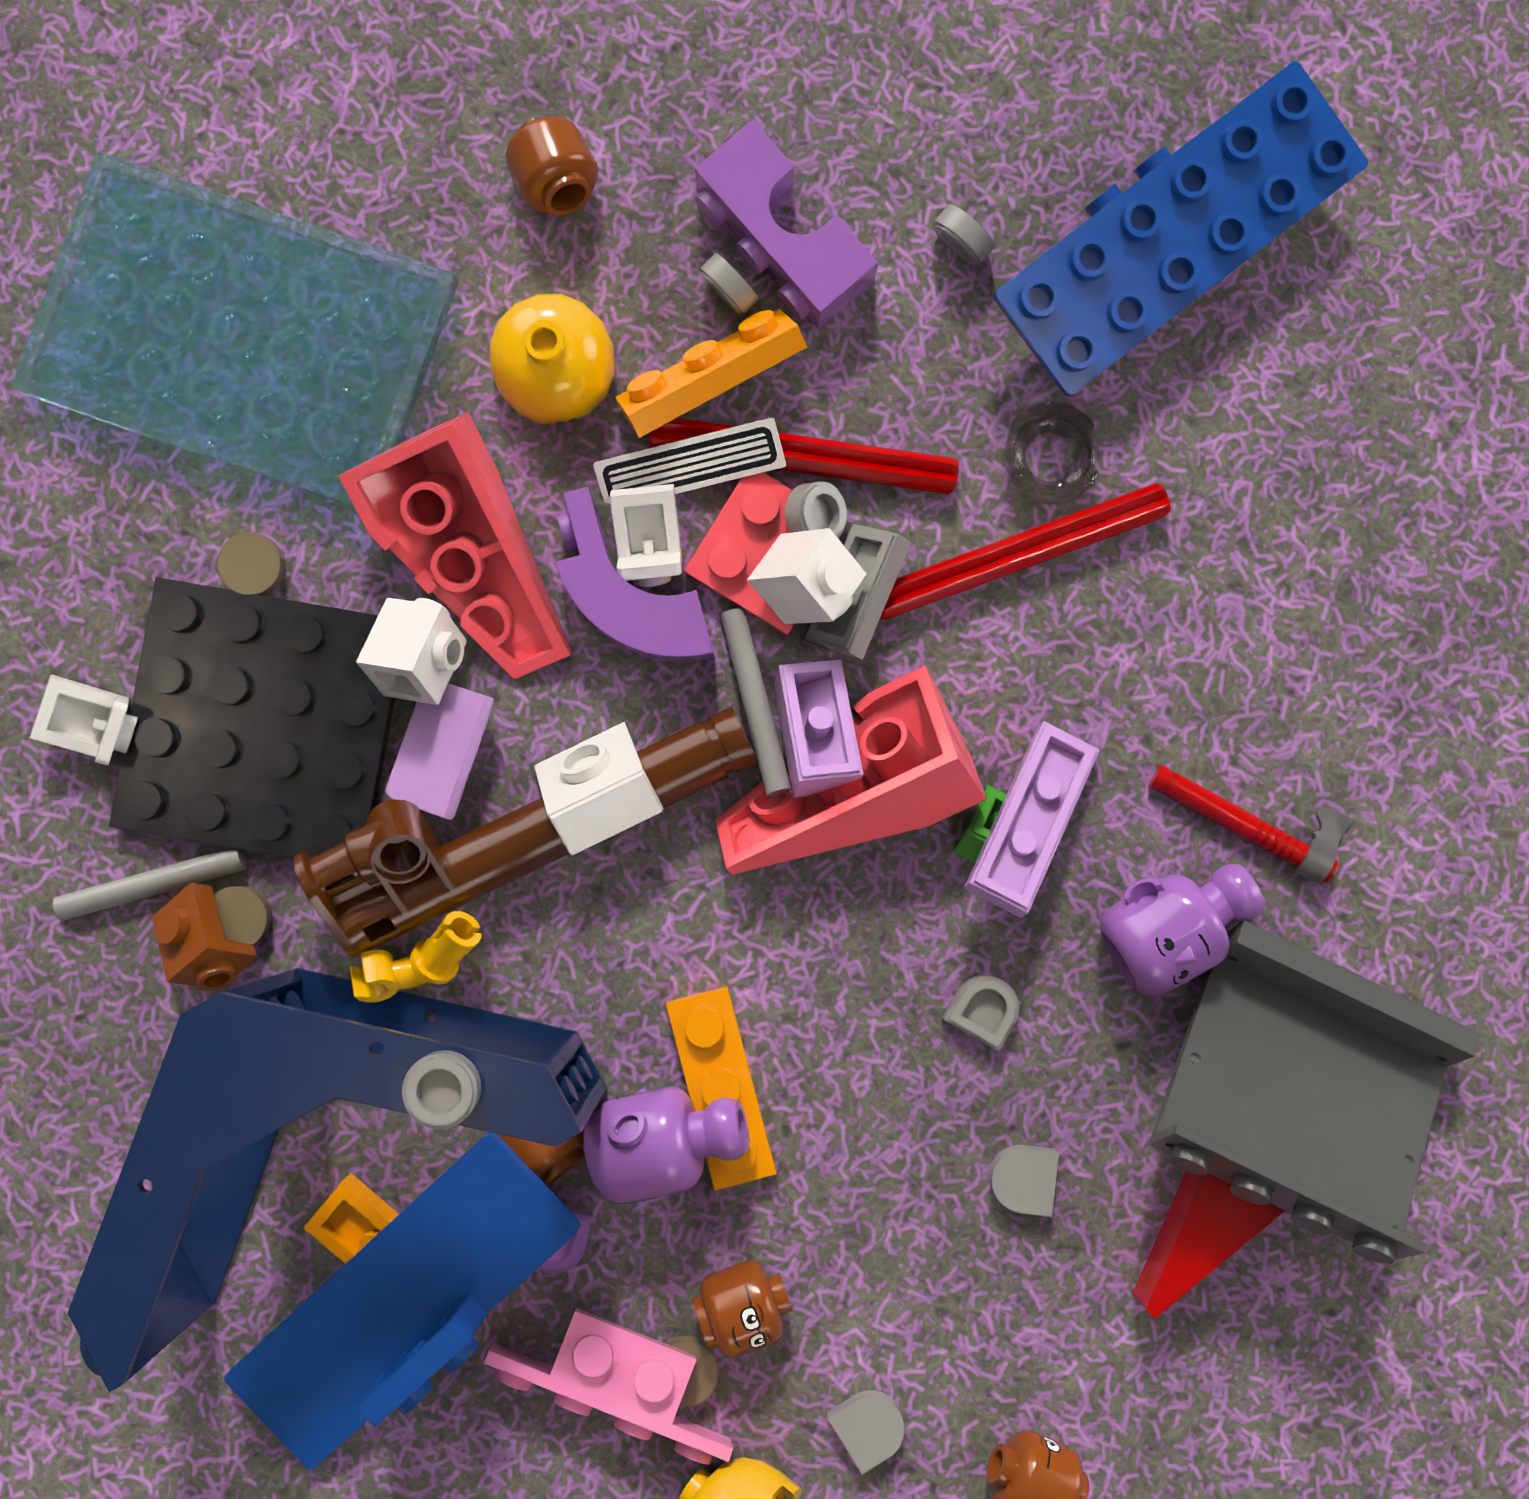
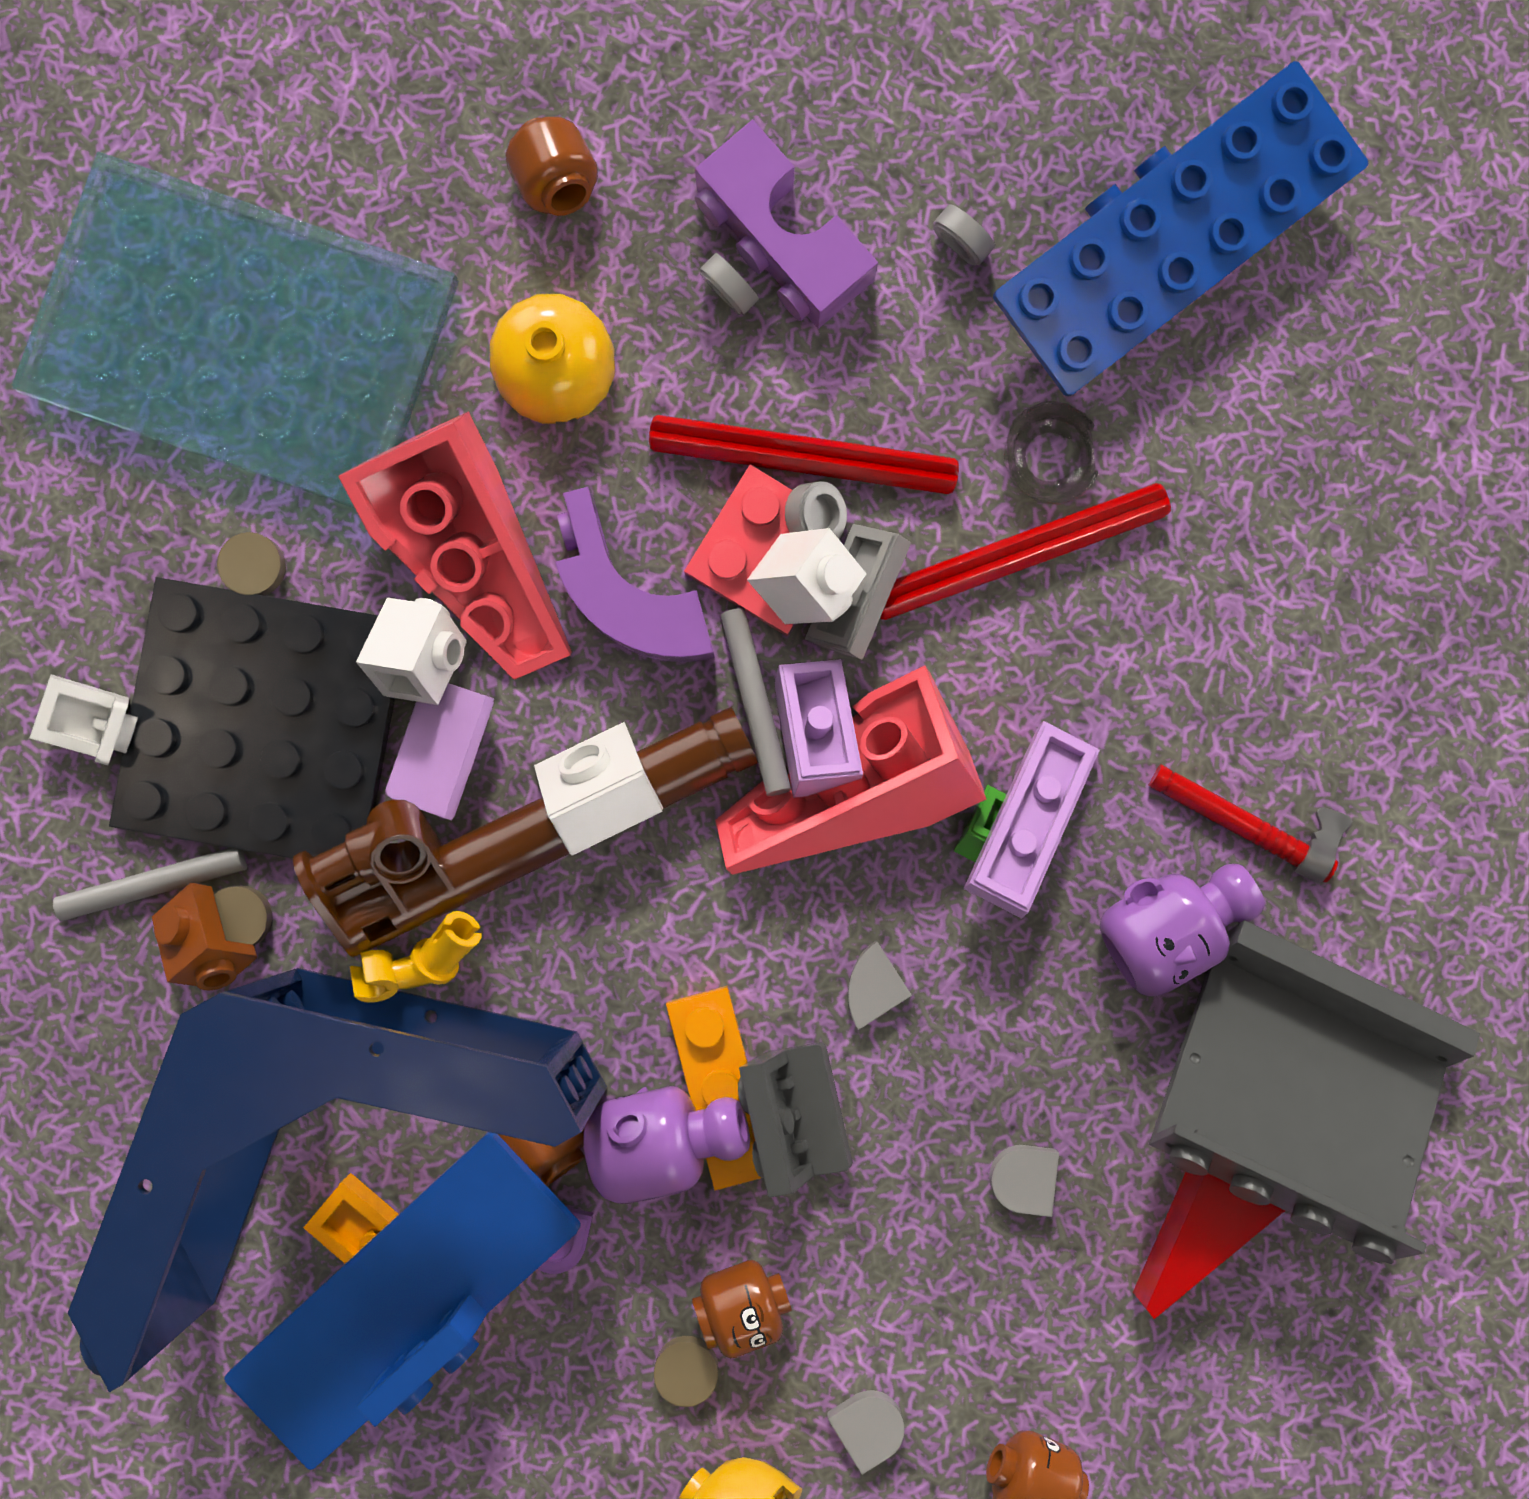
light grey tile [402,1050,481,1129] -> none
bright pink bracket [484,1308,733,1465] -> none
sticker [593,418,786,504] -> none
white bracket [610,484,683,587] -> none
light orange plate [615,309,807,438] -> none
light grey tile [942,975,1019,1052] -> none
none -> dark grey bracket [738,1042,853,1198]
none -> light grey tile [848,941,912,1030]

